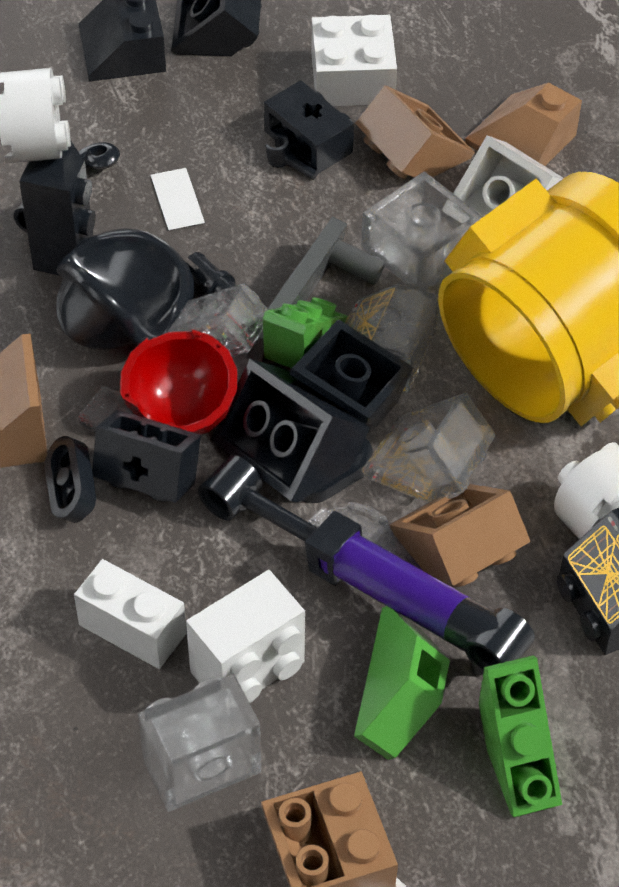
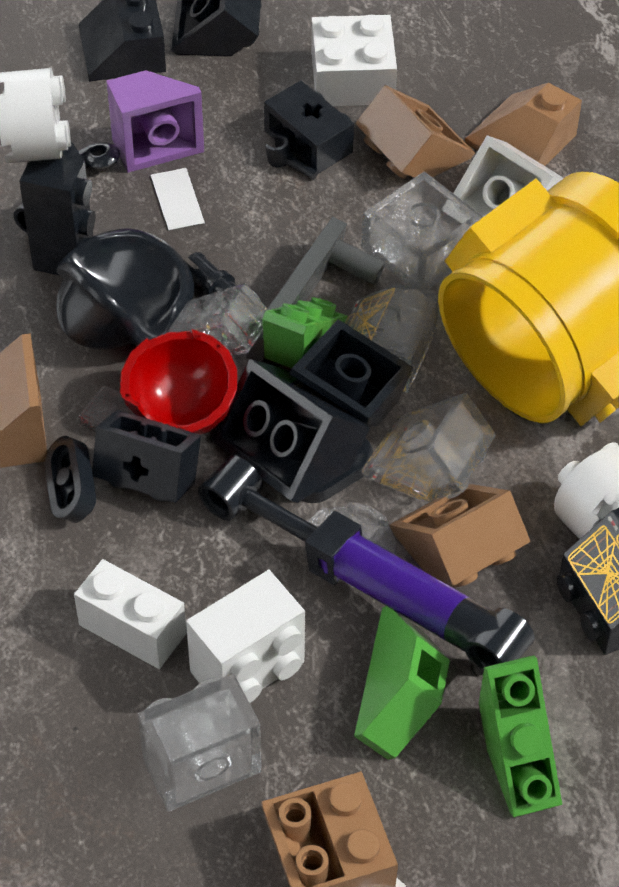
none -> medium lavender slope [106,70,204,173]

